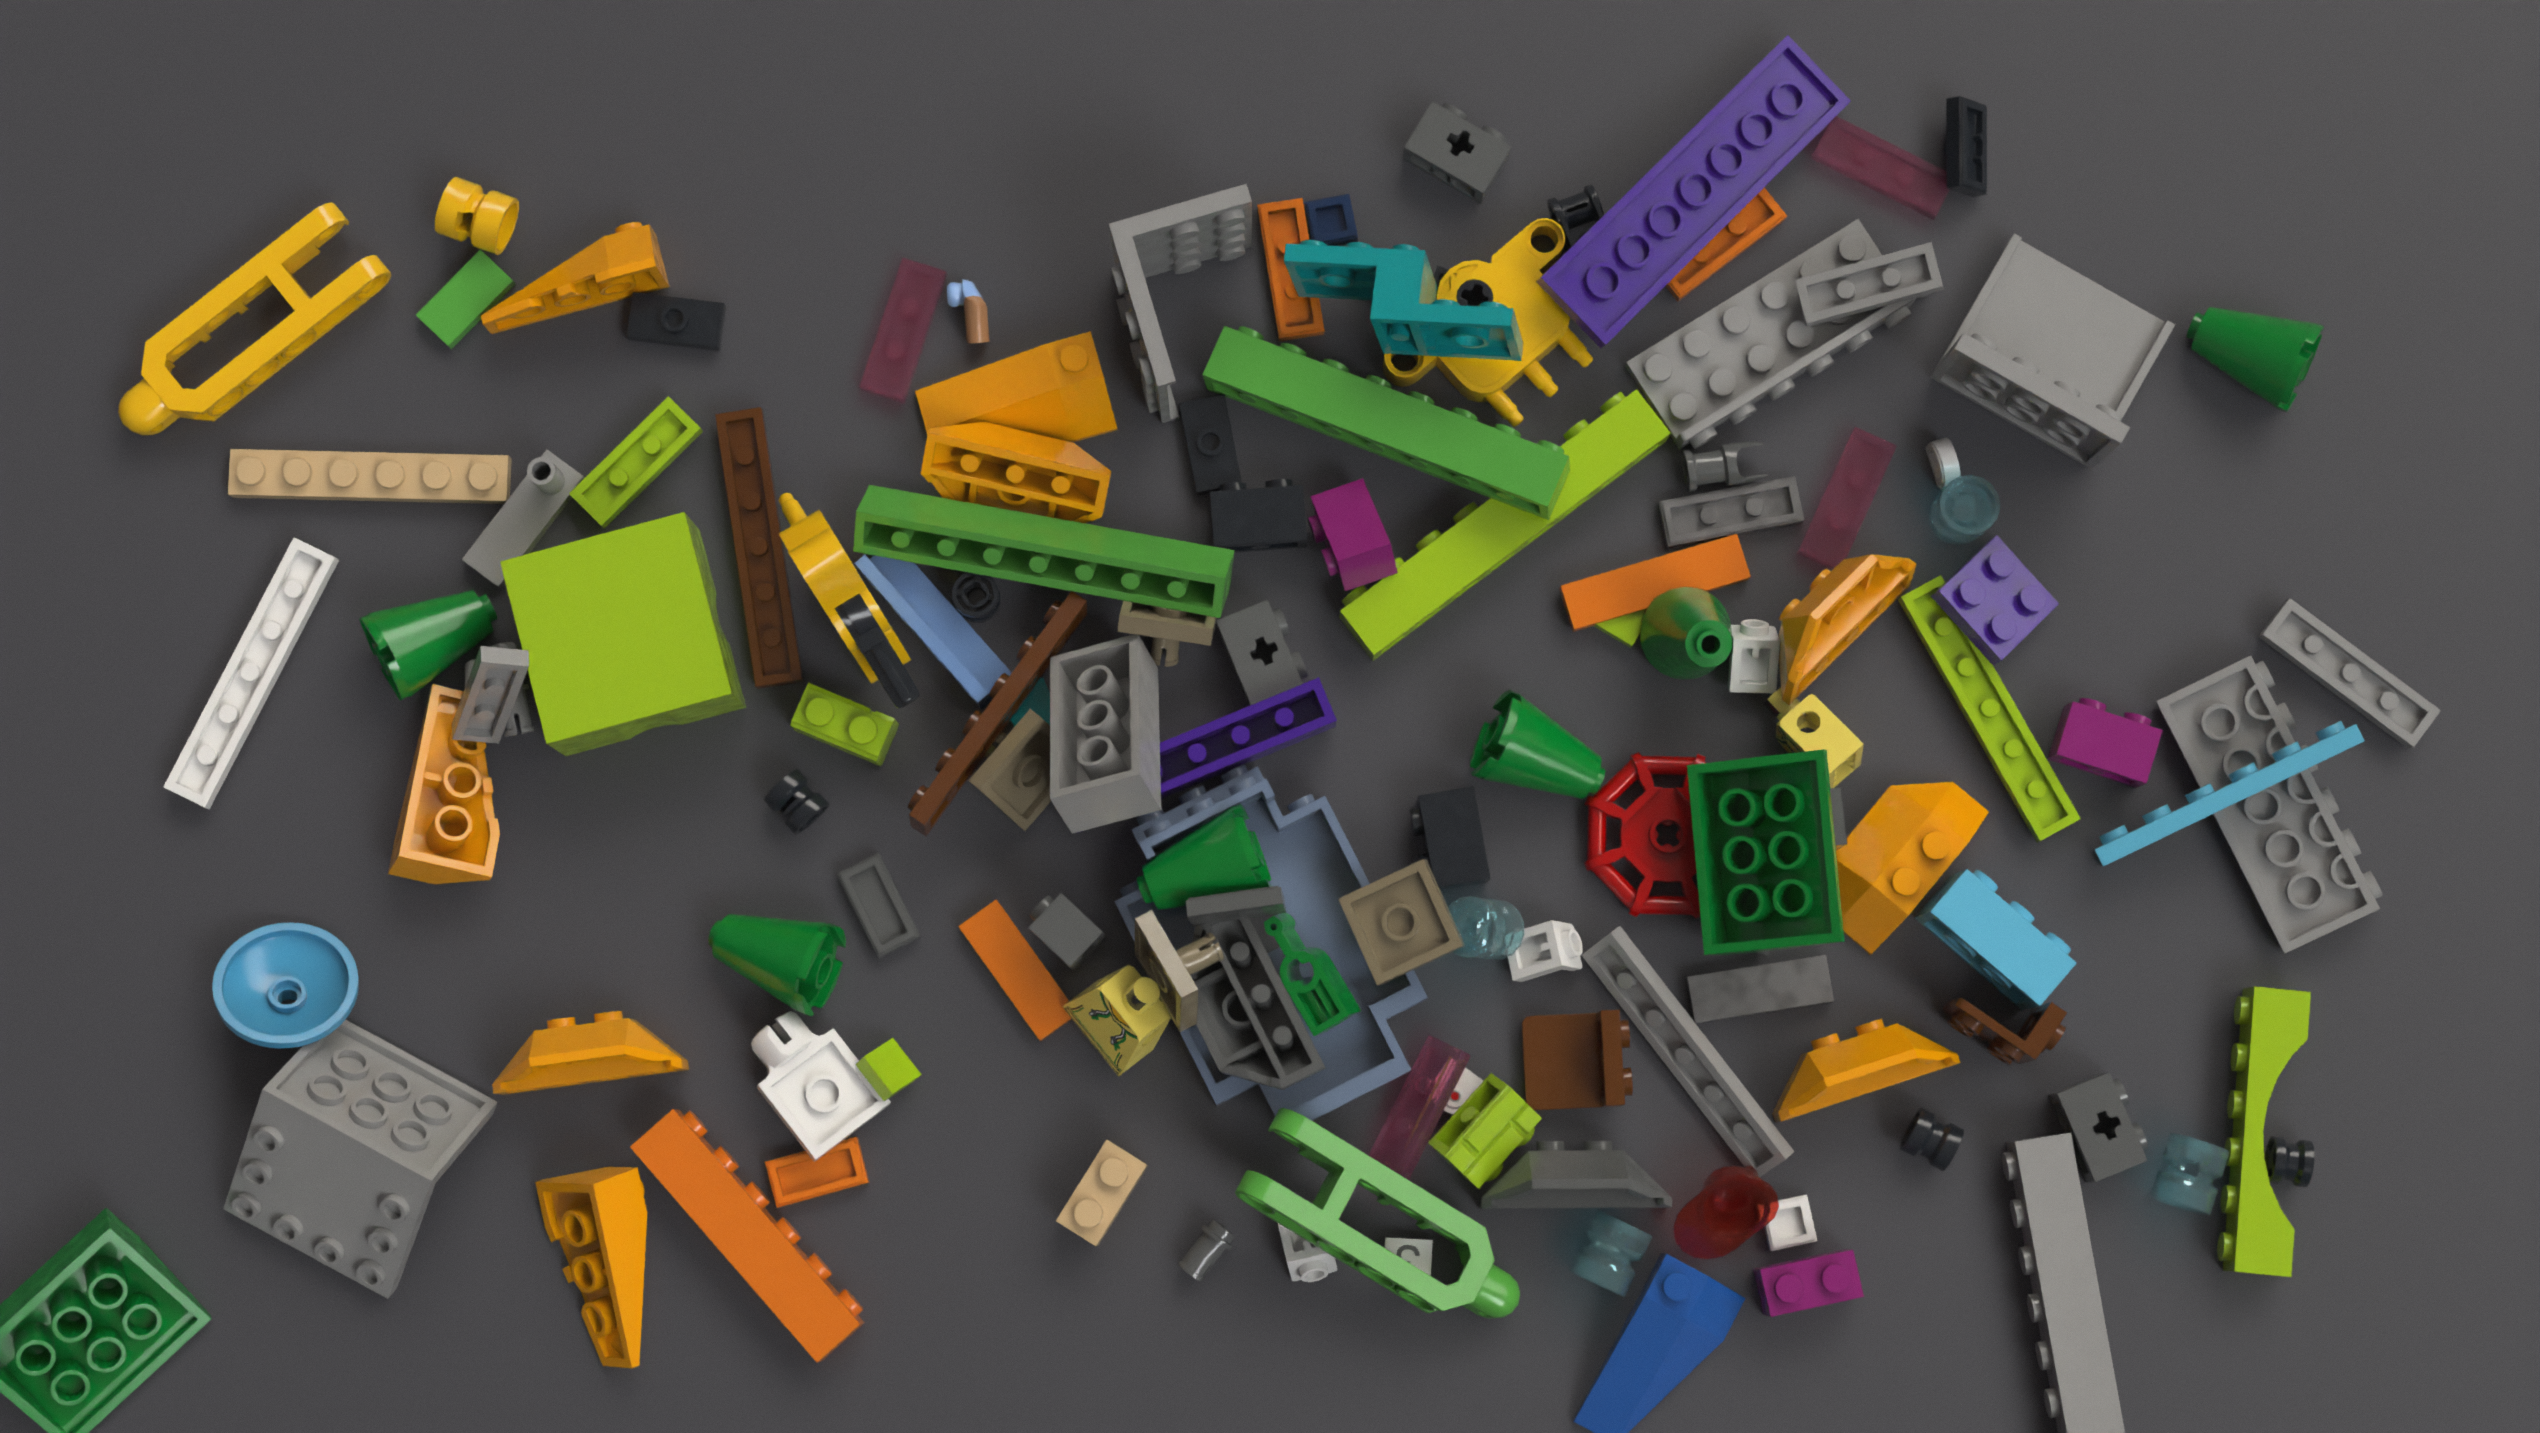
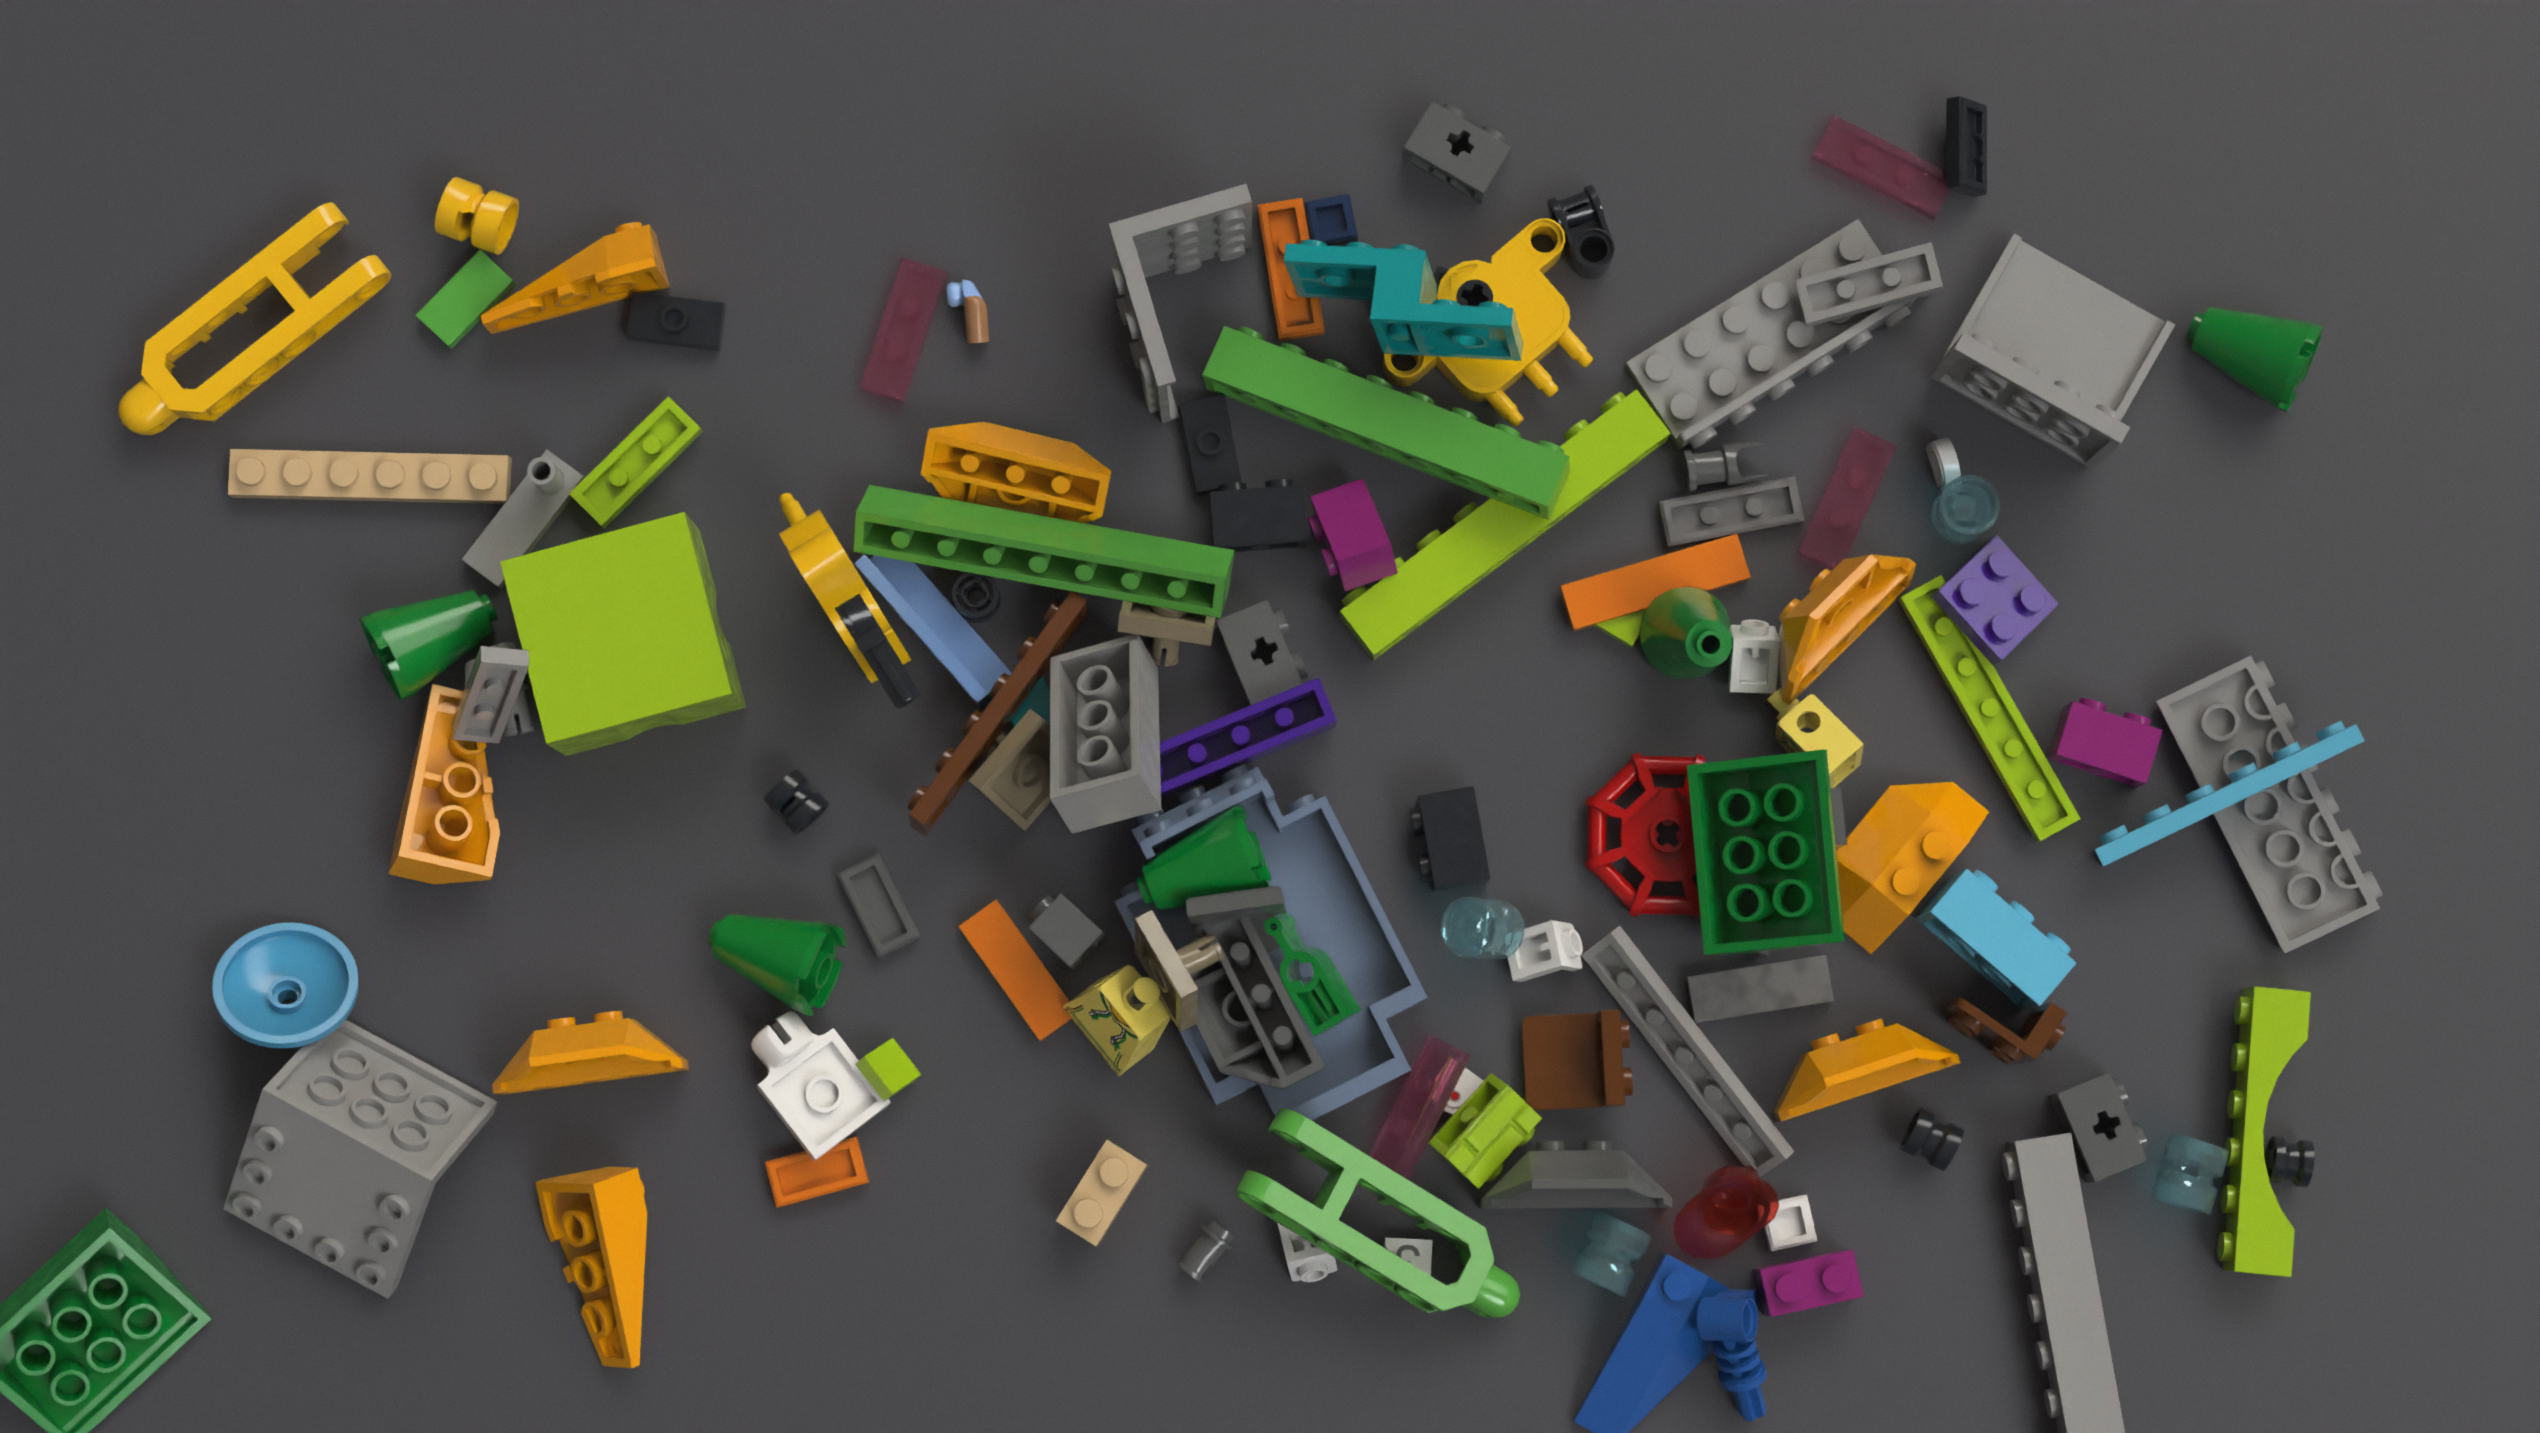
white plate [163,537,339,809] -> none
orange brick [630,1109,865,1363] -> none
reddish brown plate [715,407,804,689] -> none
lime brick [790,683,899,767] -> none
light orange wedge [915,331,1118,442] -> none
dark tan tile [1338,859,1465,985] -> none
green cone [1470,689,1606,799] -> none
dark purple plate [1536,35,1851,349] -> none
orange tile [1665,187,1787,302] -> none
light grey plate [2258,598,2441,749] -> none
none -> blue piece [1697,1289,1767,1422]

